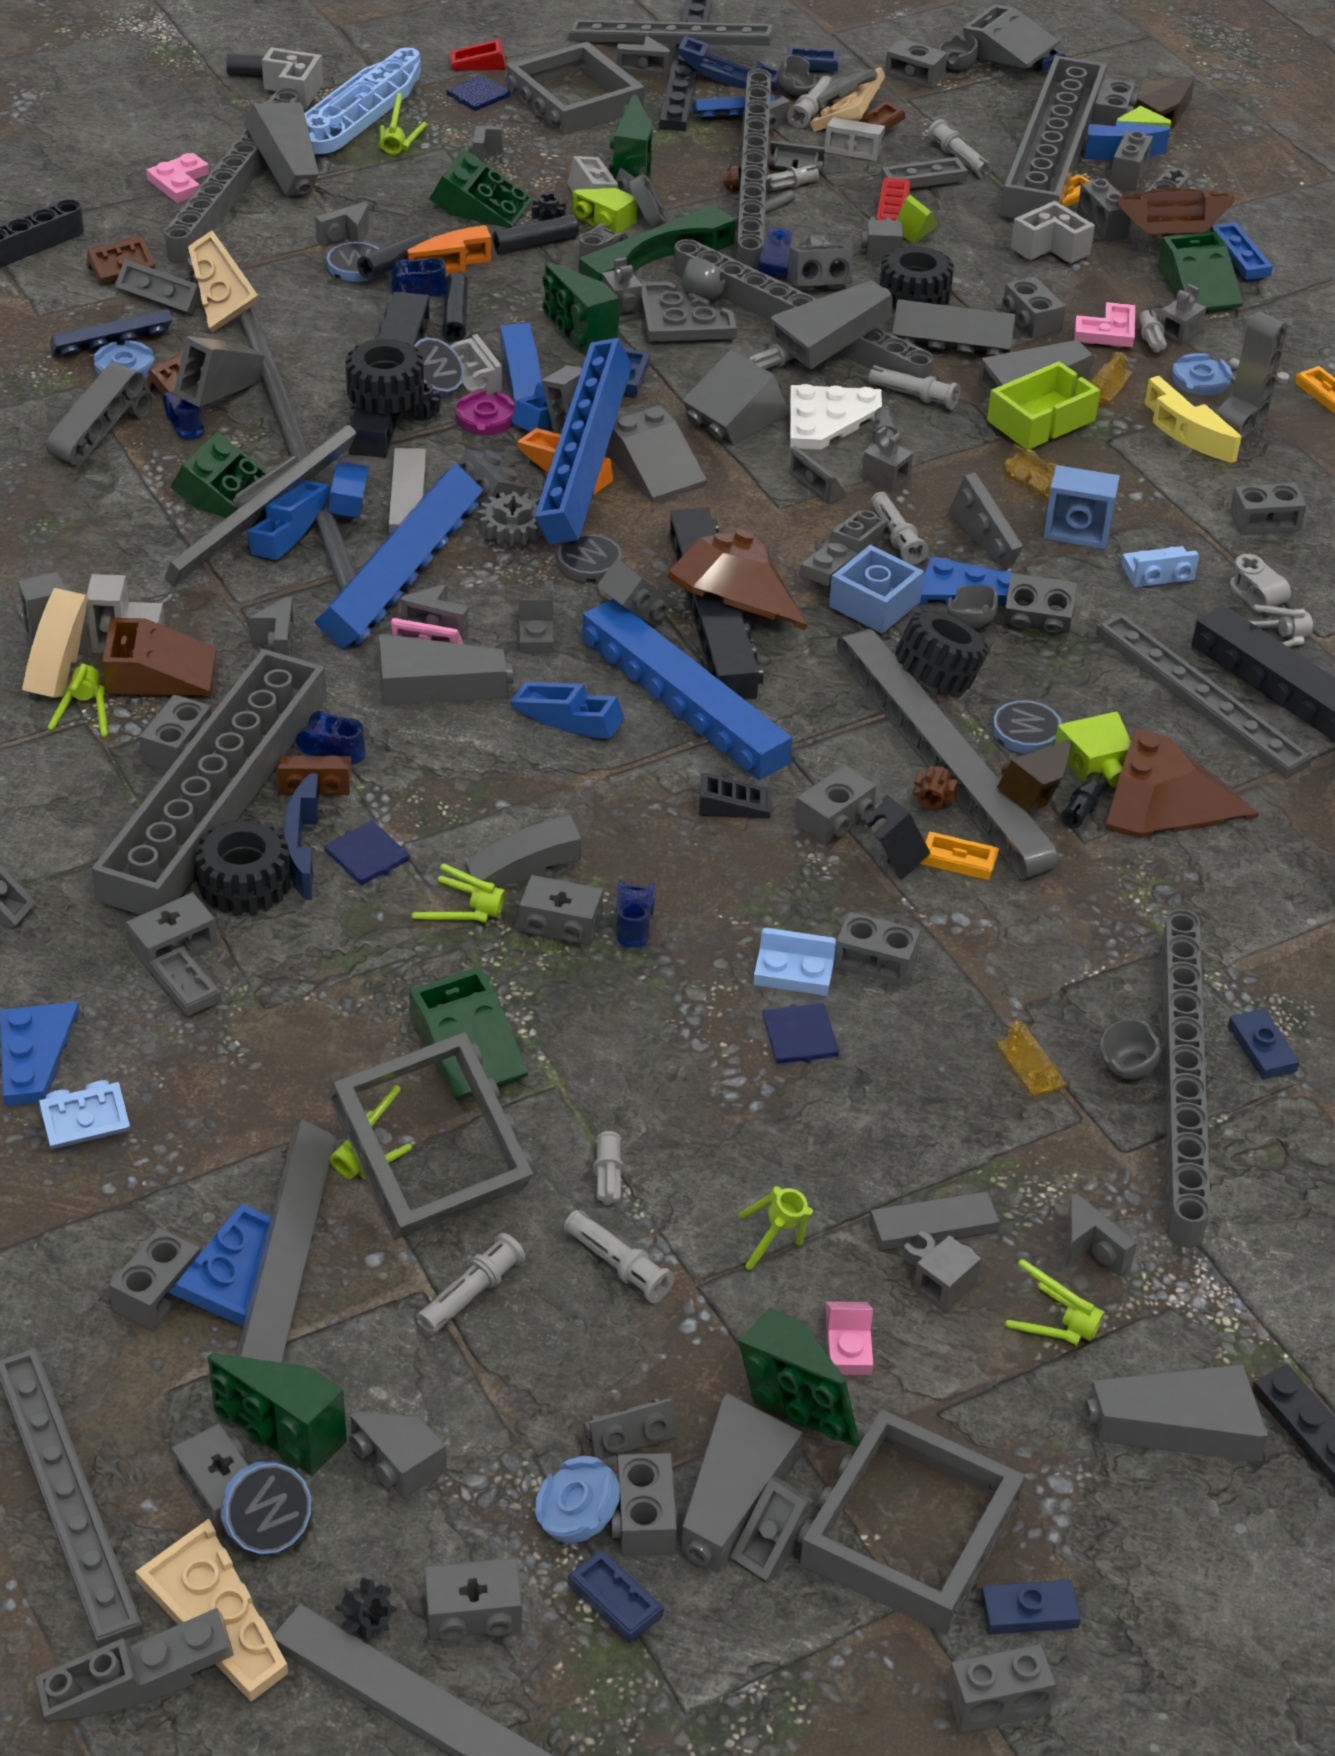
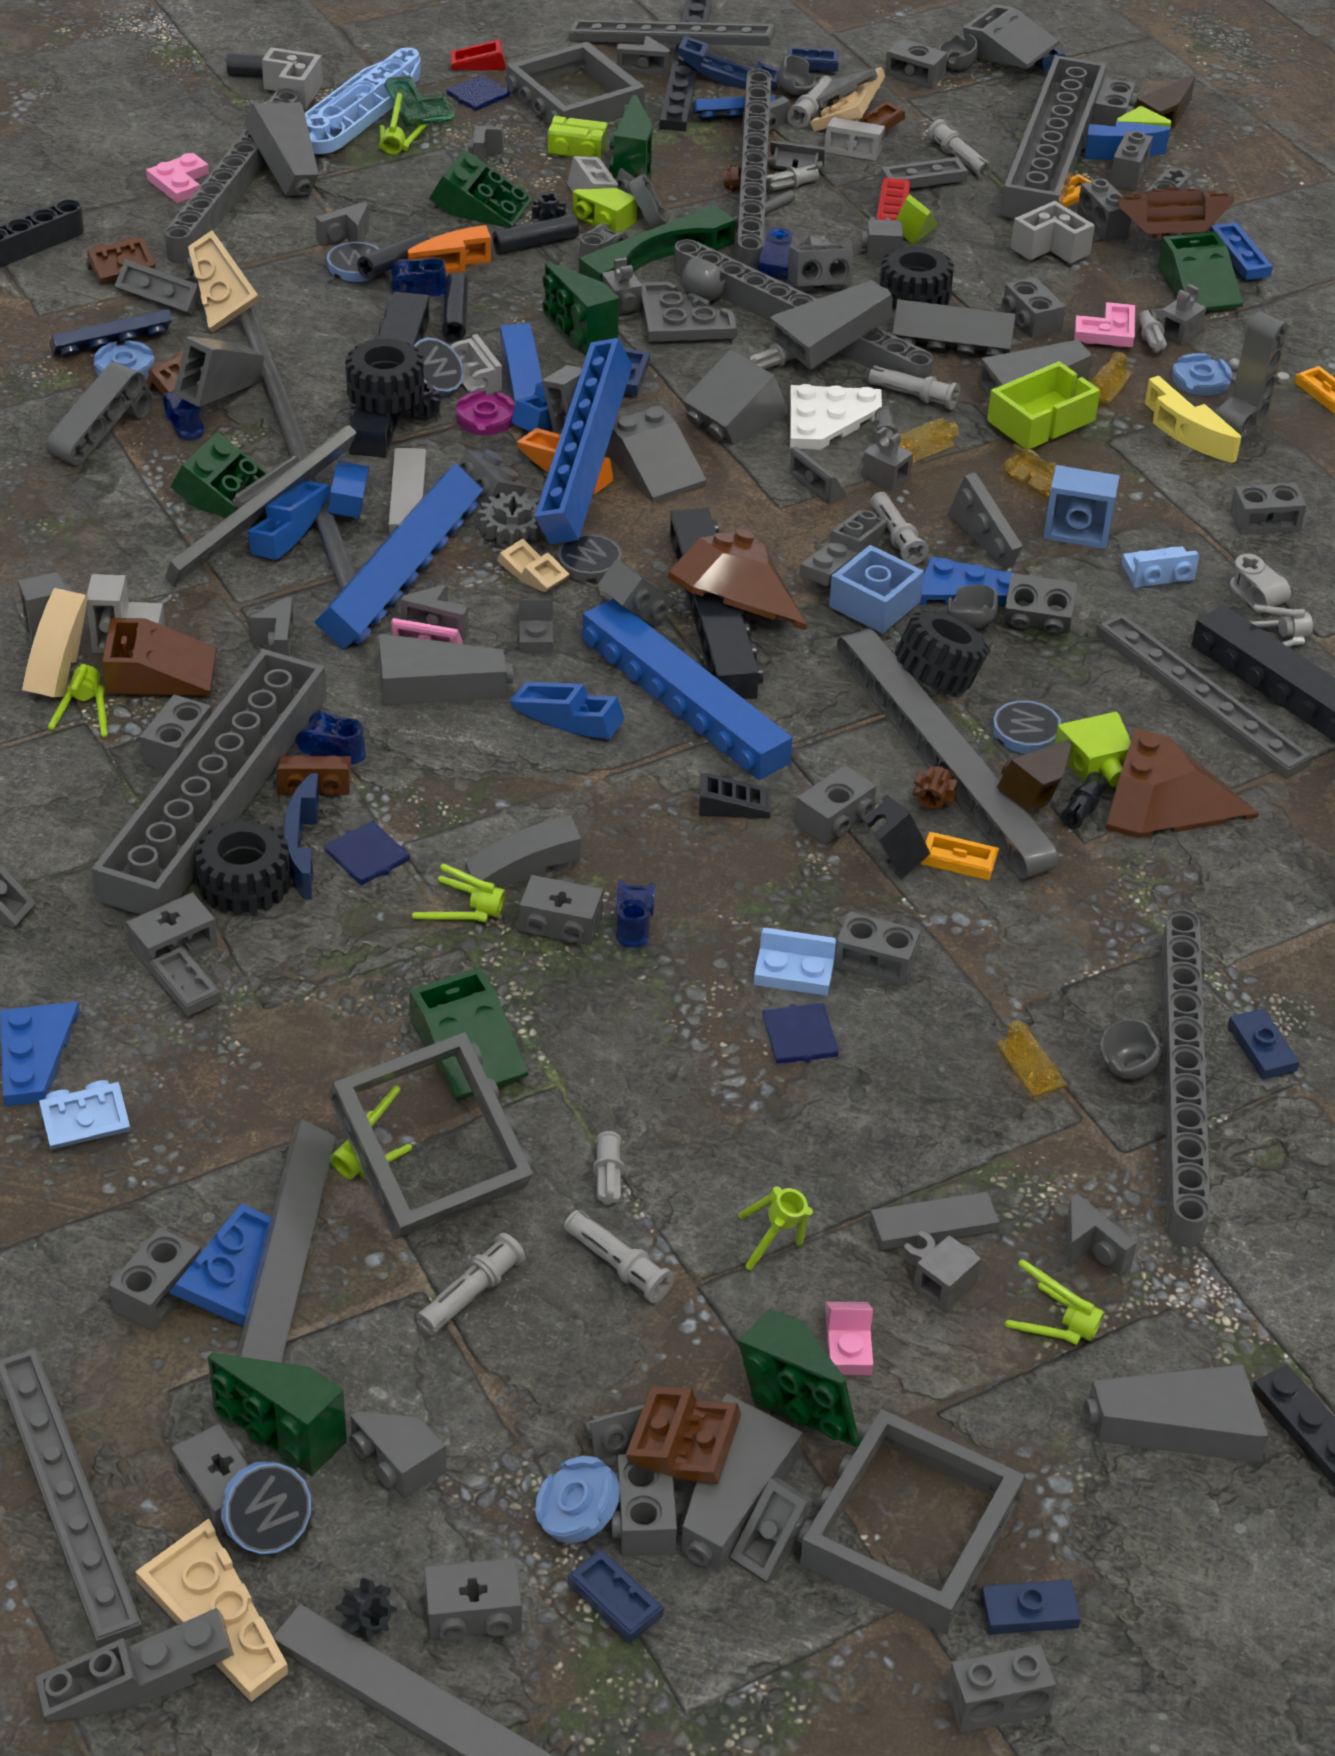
none -> clear green plate [384,75,456,127]
none -> tan slope [497,539,570,593]
none -> lime brick [548,116,608,161]
none -> reddish brown slope [626,1386,741,1484]
none -> clear yellow hinge [899,417,959,463]

